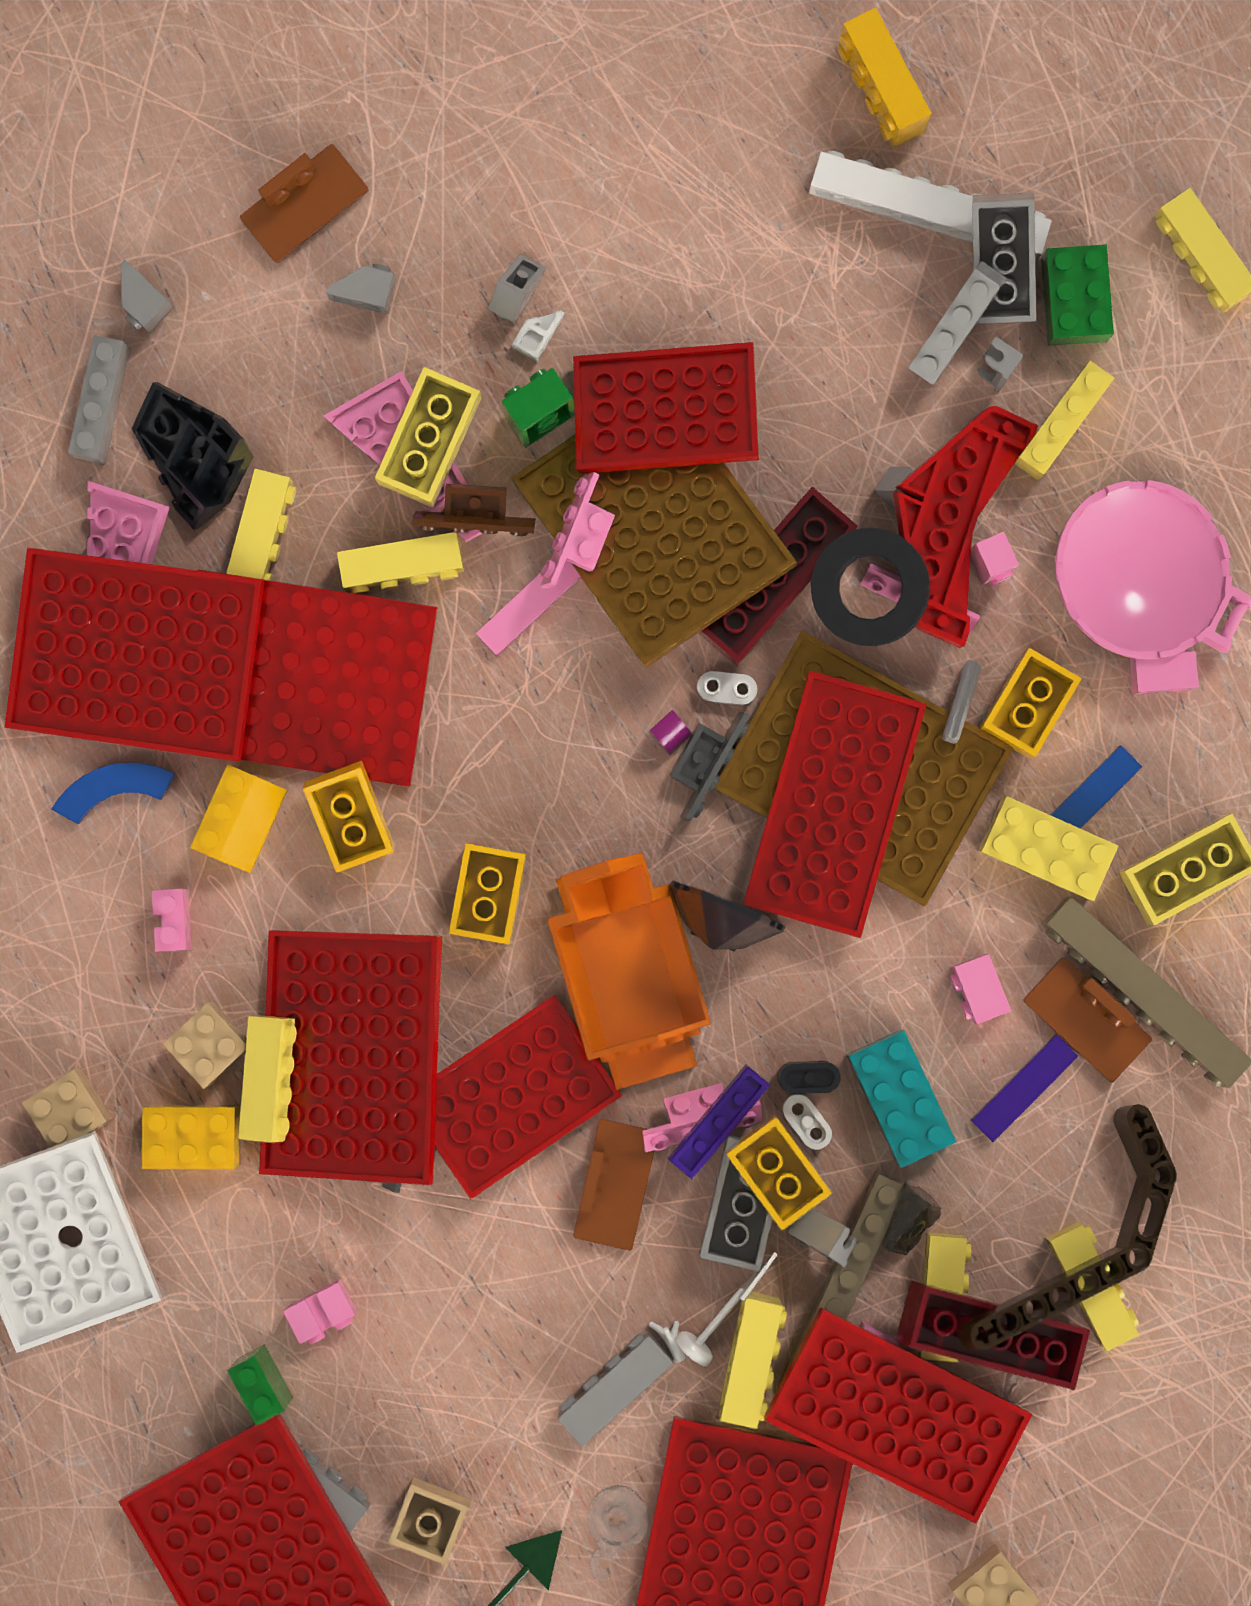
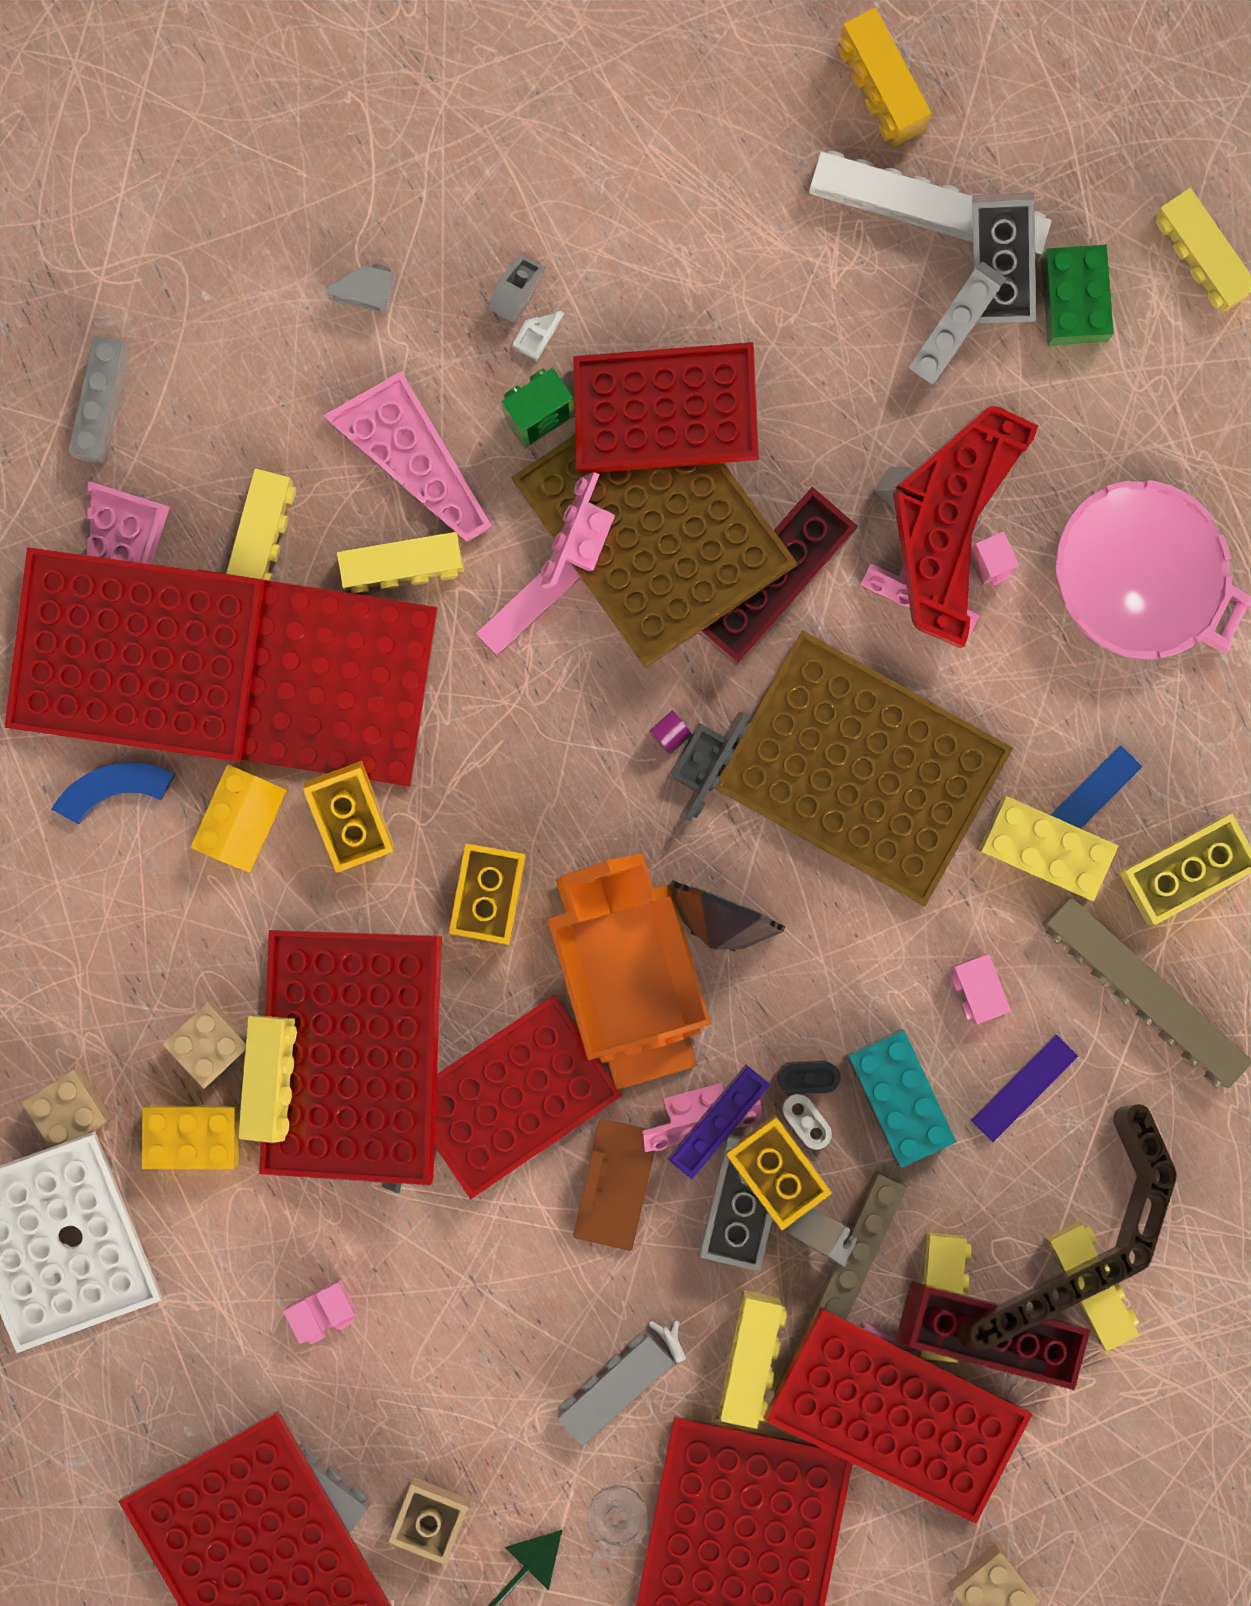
light grey slope [121,260,174,333] -> none
black wedge [131,382,253,530] -> none
bright pink brick [152,889,192,952] -> none
green brick [227,1344,293,1426] -> none
dark orange bracket [240,144,369,263] -> none
light yellow brick [375,367,482,508] -> none
reddish brown bracket [412,484,536,536] -> none
white piece [674,1252,777,1367] -> none
white plate [697,671,757,706] -> none
red plate [743,670,927,938] -> none
black tyre [811,528,930,646] -> none
clear smoke slope [882,1182,942,1256] -> none
light grey axle [942,660,981,744] -> none
light grey hinge [978,337,1024,392] -> none
yellow brick [979,648,1082,759] -> none
light yellow brick [1015,360,1114,481] -> none
dark orange bracket [1023,957,1152,1082] -> none
bright pink brick [1129,650,1199,695] -> none

